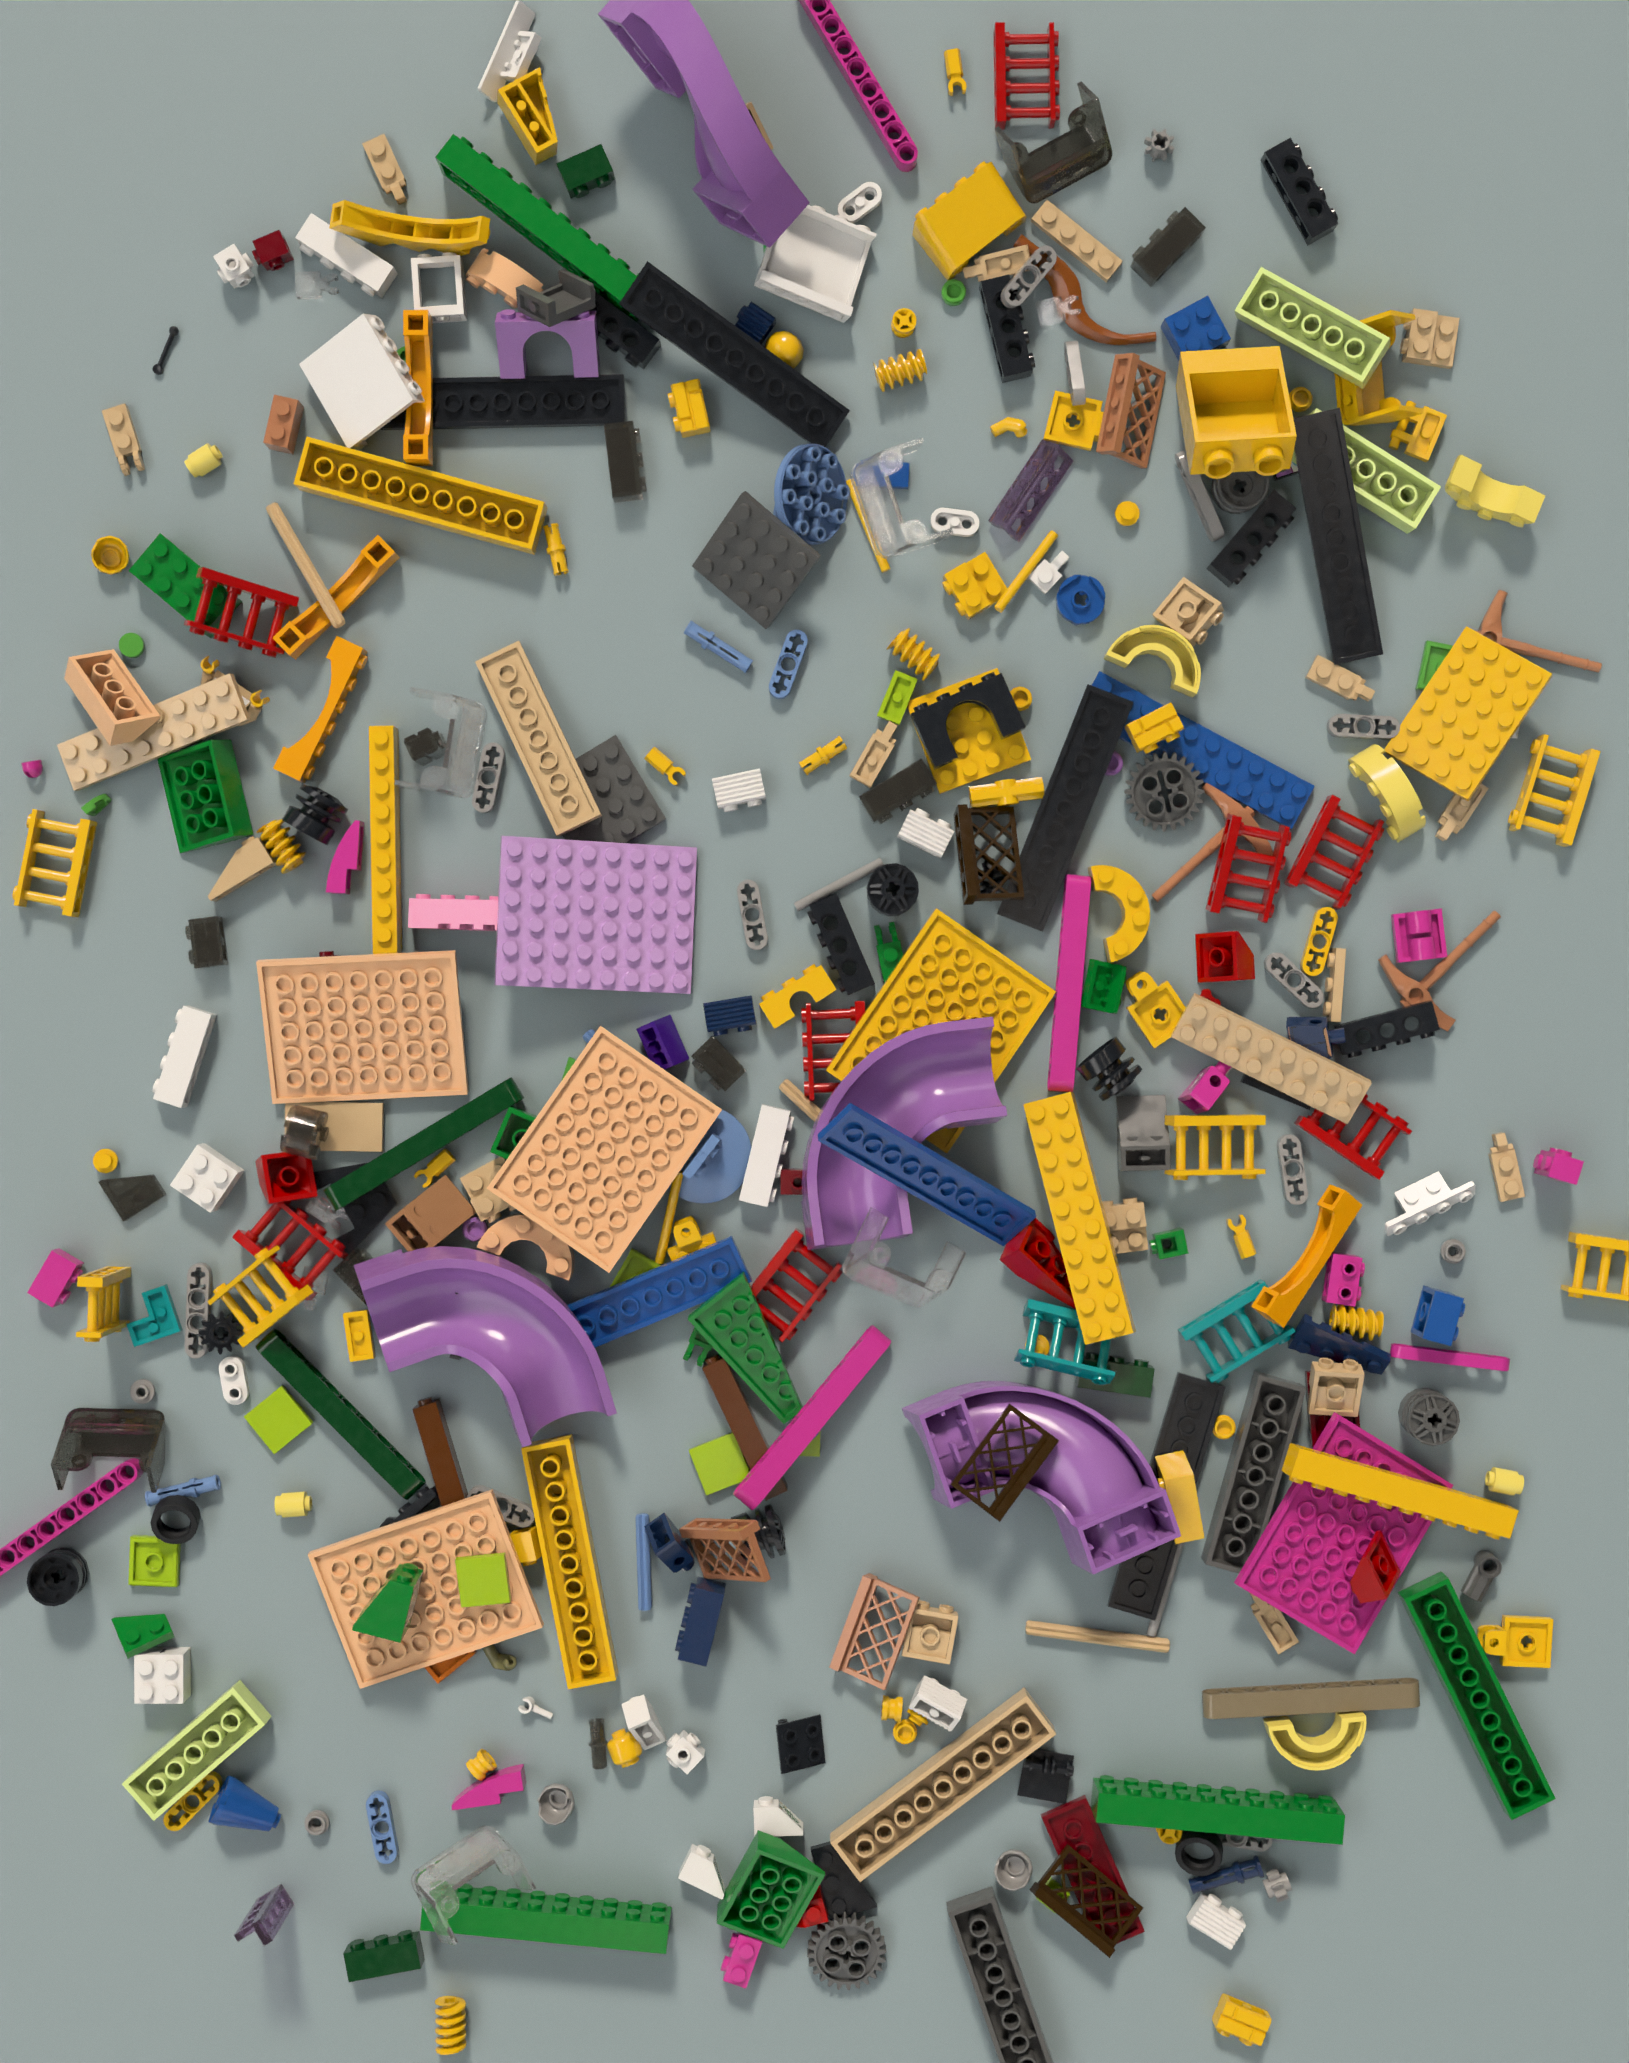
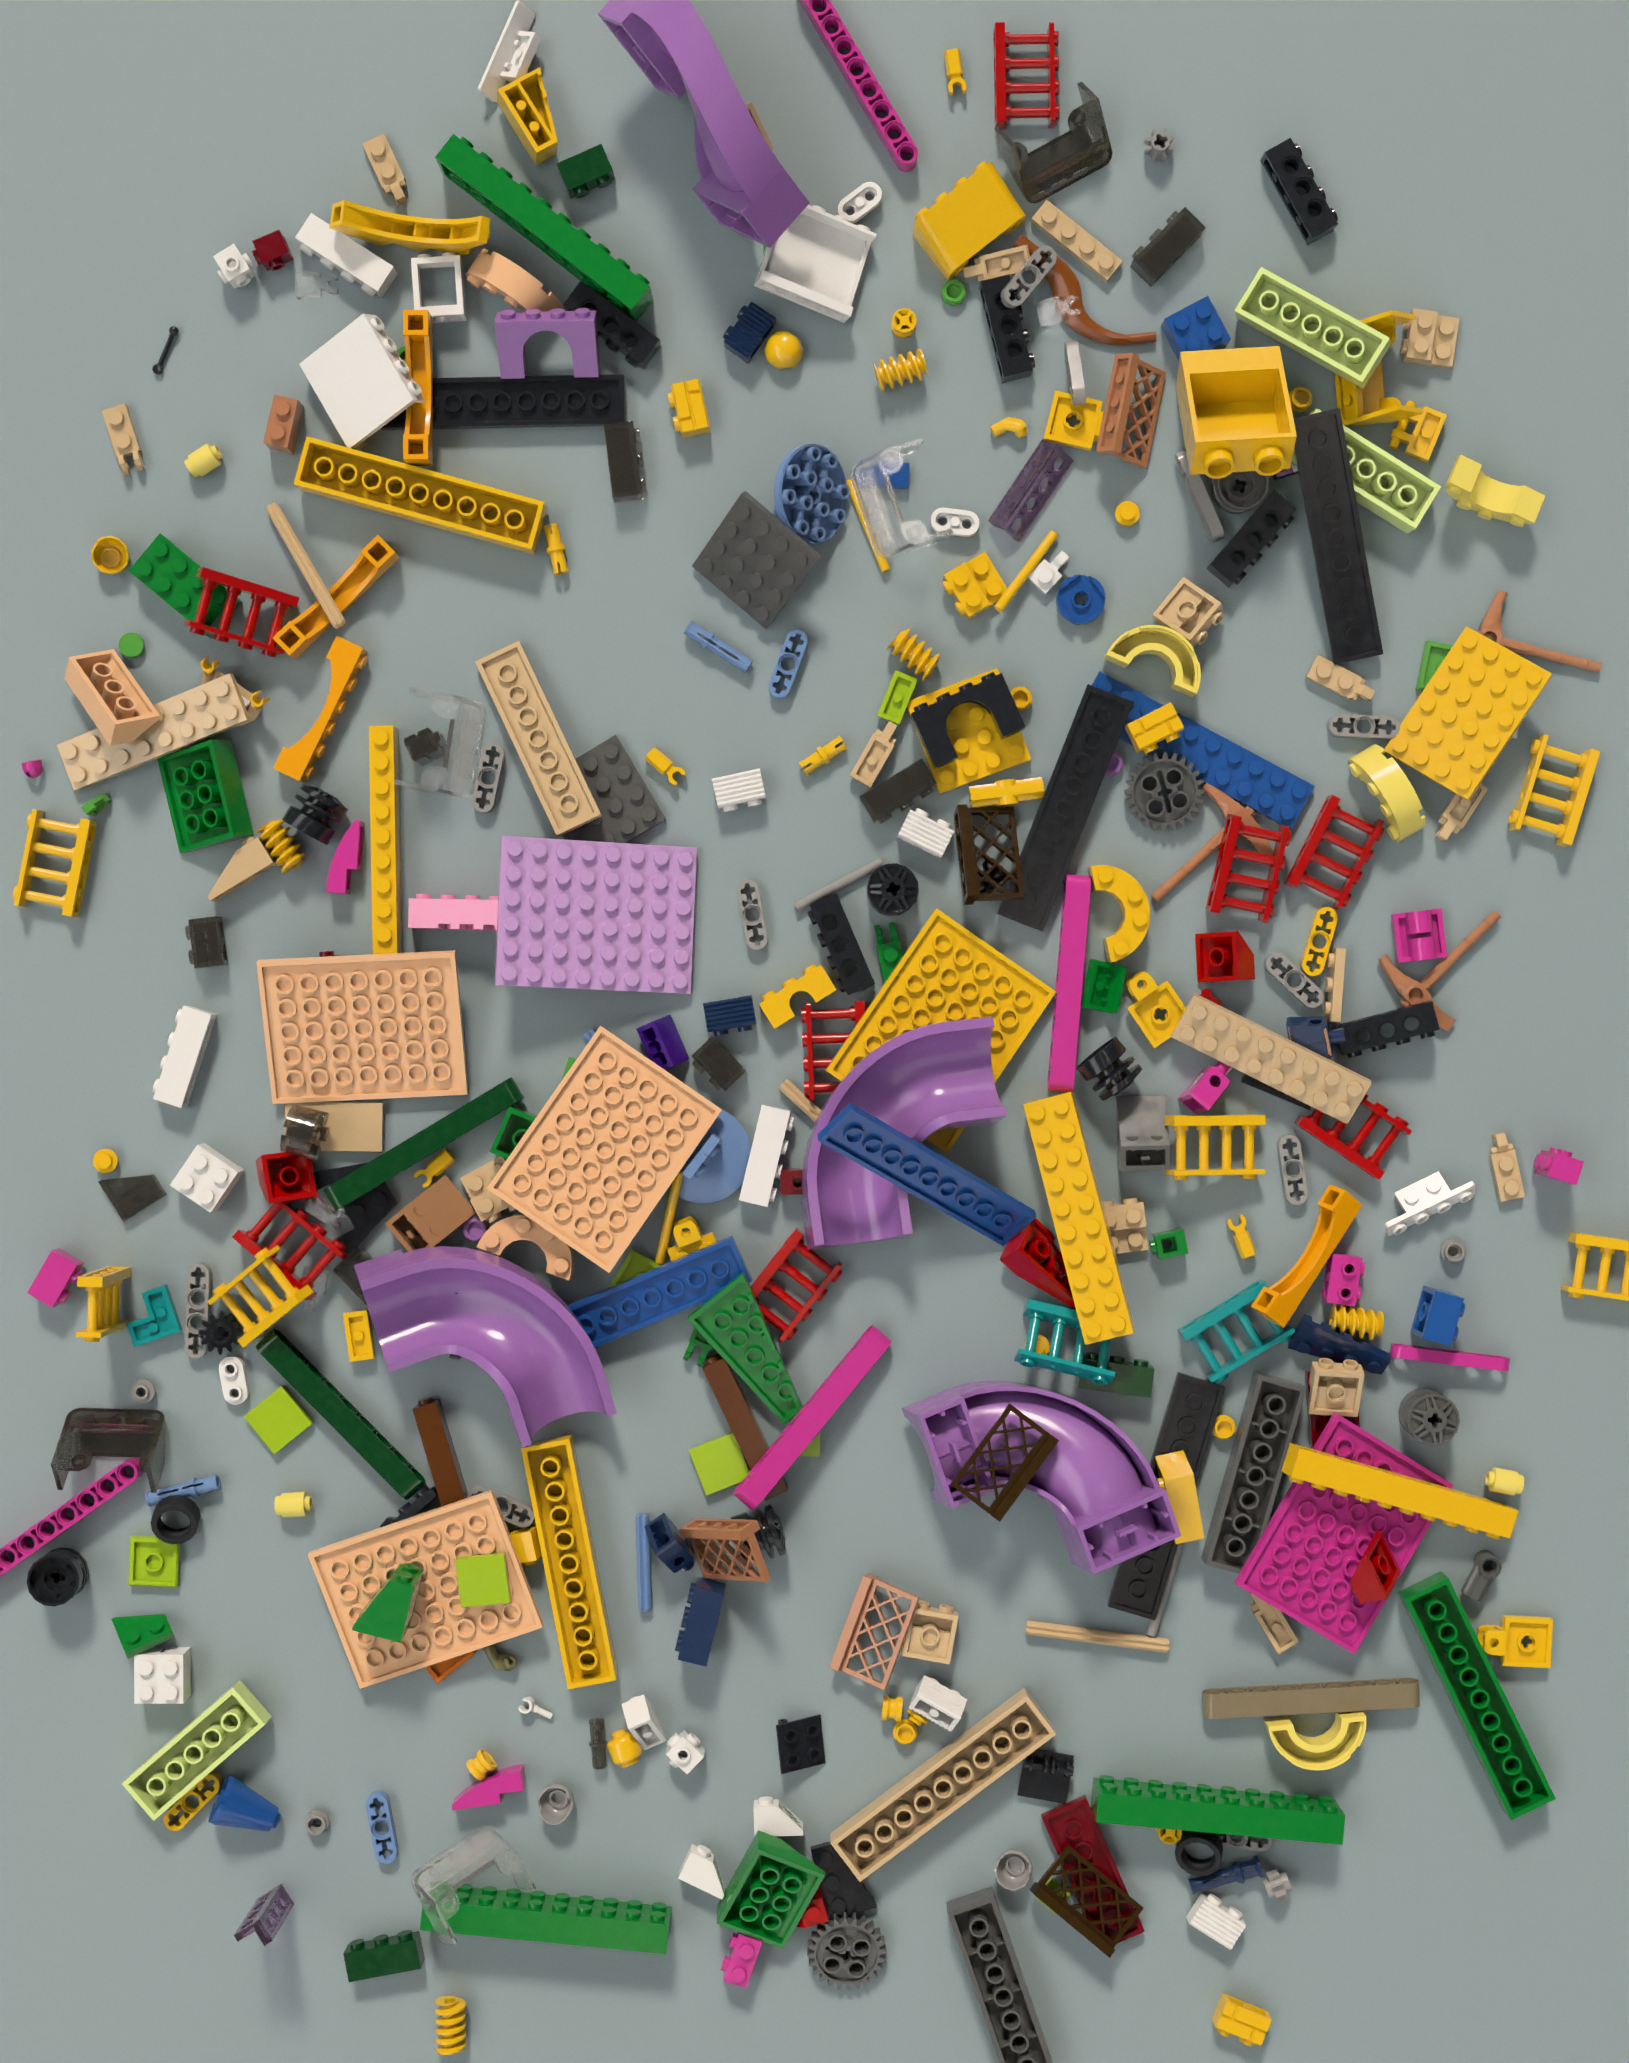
dark grey panel [516,269,596,327] -> none
black plate [619,261,850,447] -> none
clear windscreen [843,1207,966,1308] -> none

